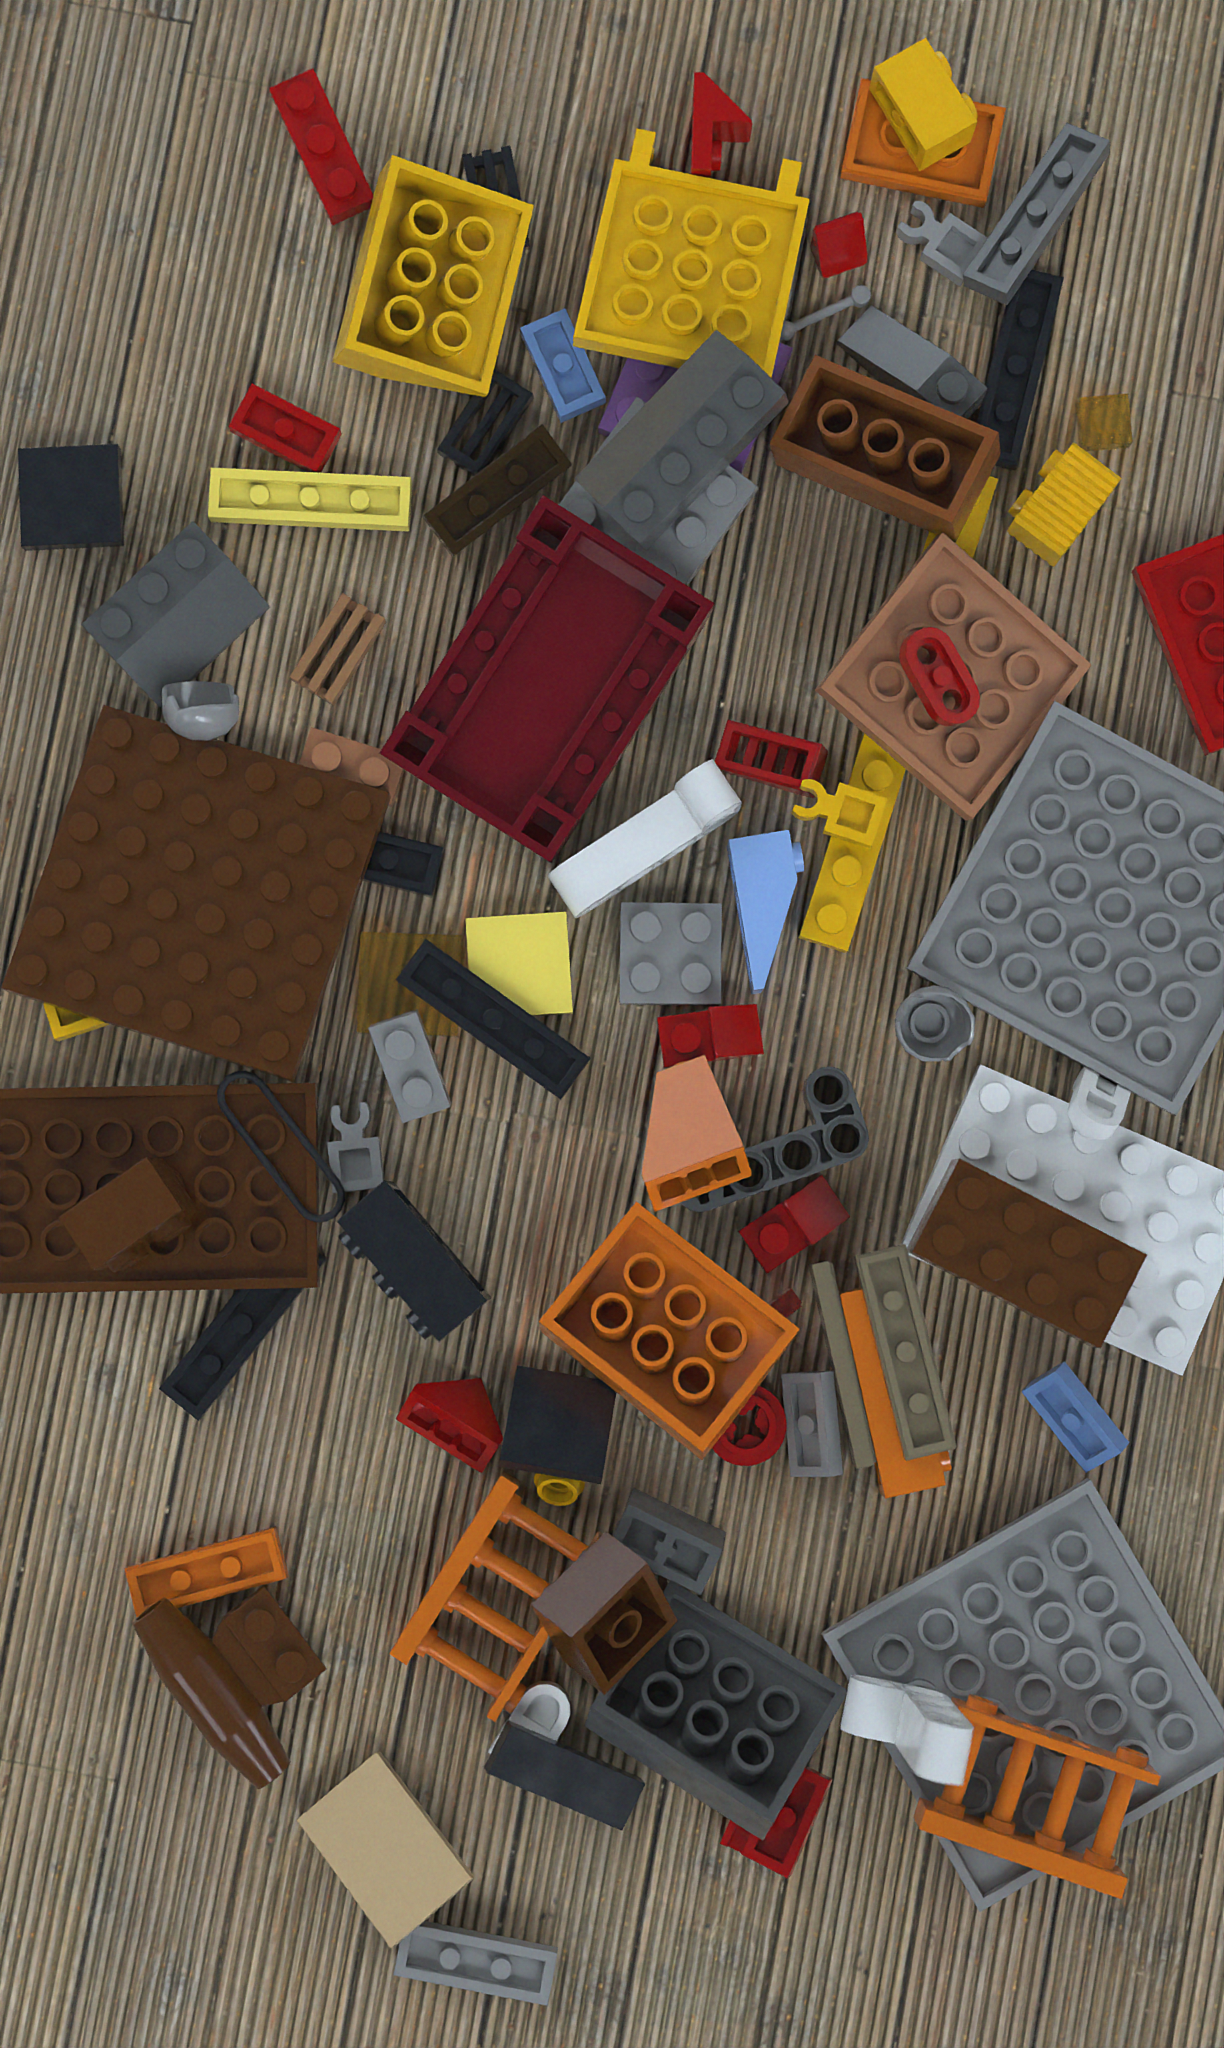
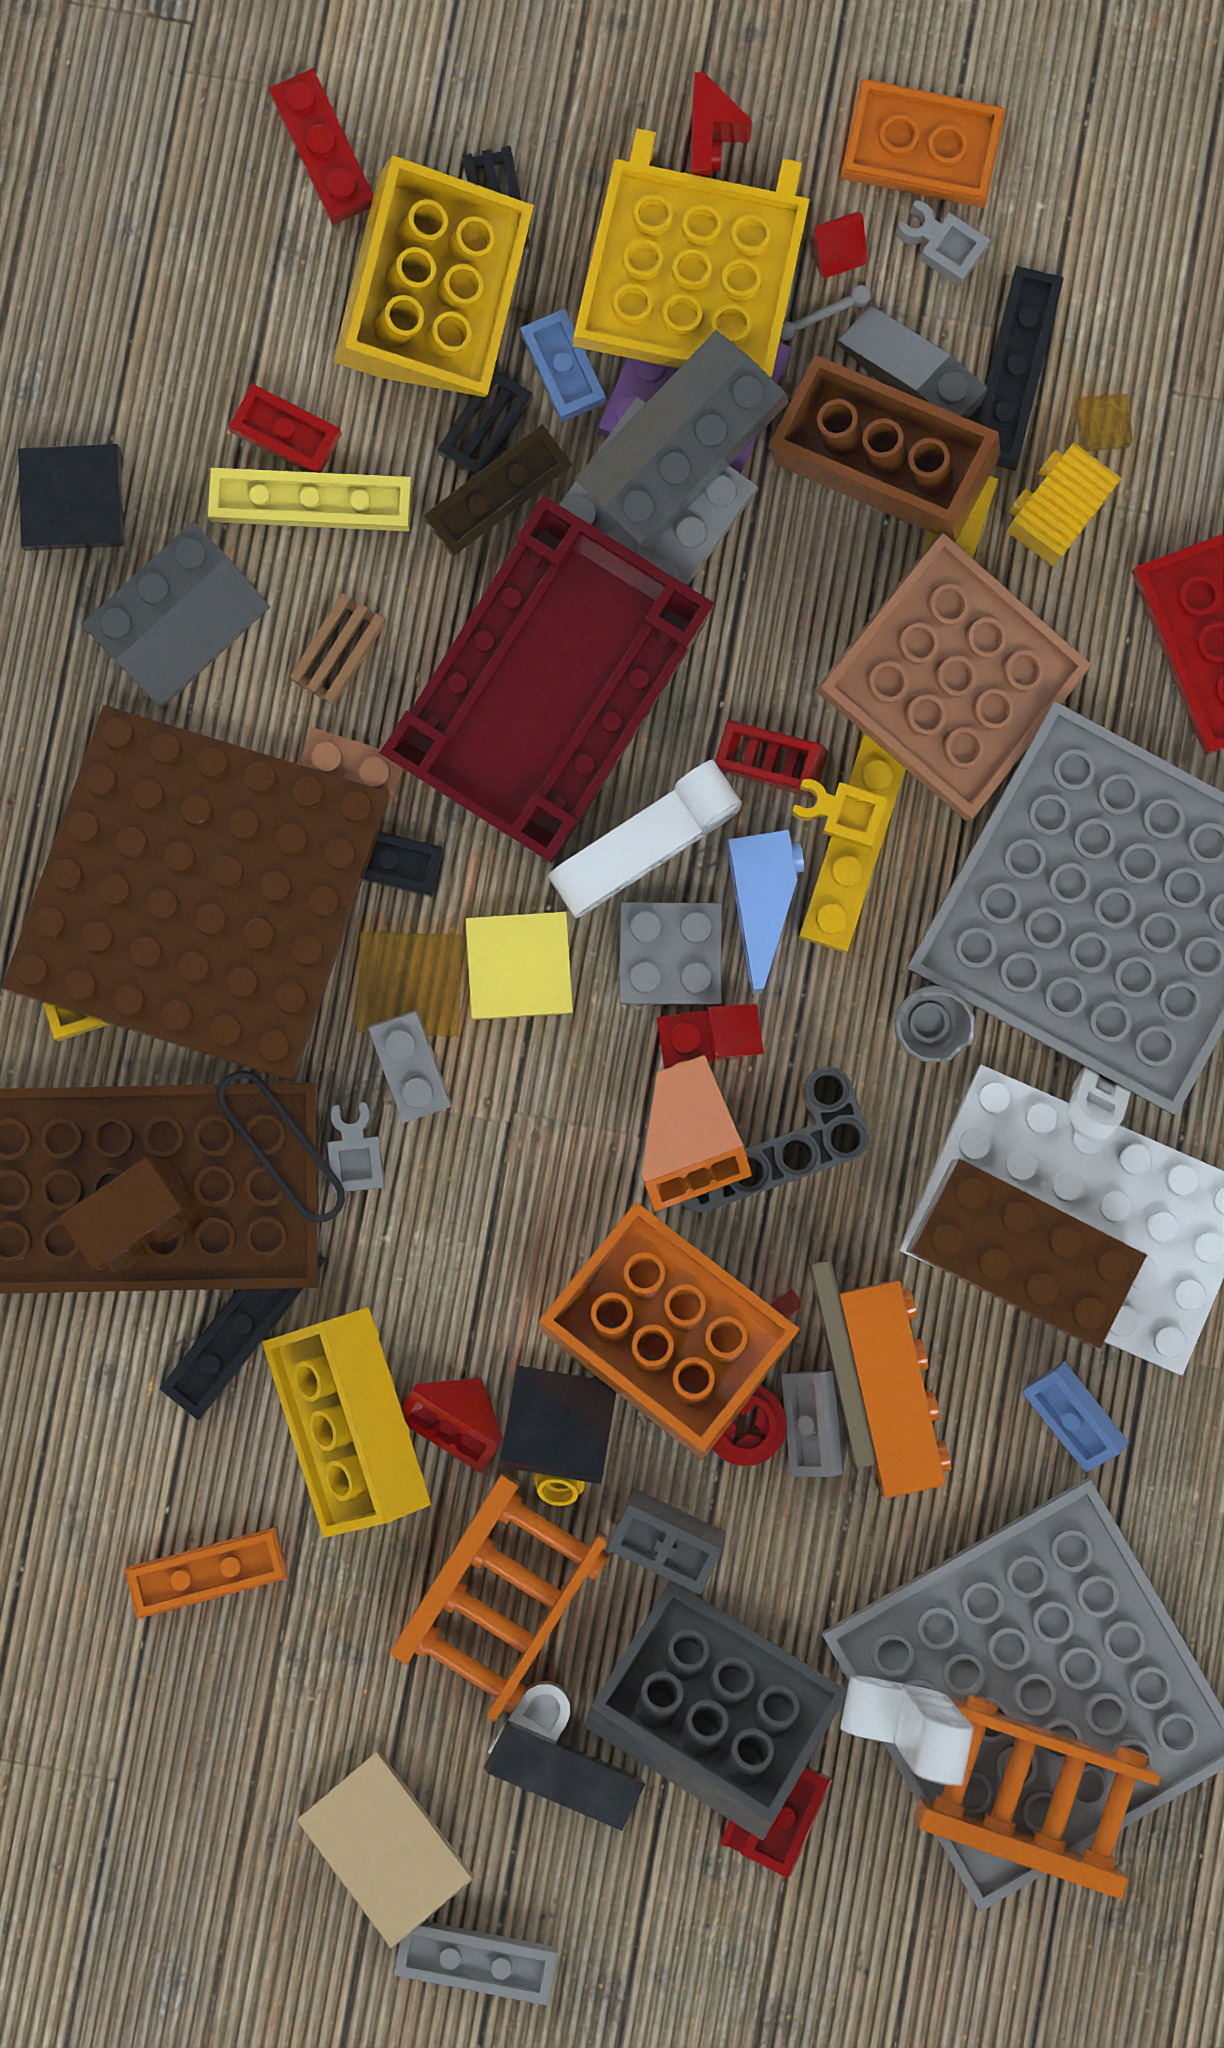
reddish brown plate [132,1585,327,1789] -> none
light grey hair [162,681,239,741] -> none
black brick [337,1180,492,1342] -> none
black tile [396,939,591,1100] -> none
reddish brown brick [531,1532,677,1695] -> none
red slope [738,1175,850,1274] -> none
dark tan tile [854,1244,957,1461] -> none
yellow brick [869,38,978,171] -> none
red plate [899,627,980,726] -> none
dark grey plate [963,122,1110,305] -> none
none -> yellow slope [262,1307,432,1538]

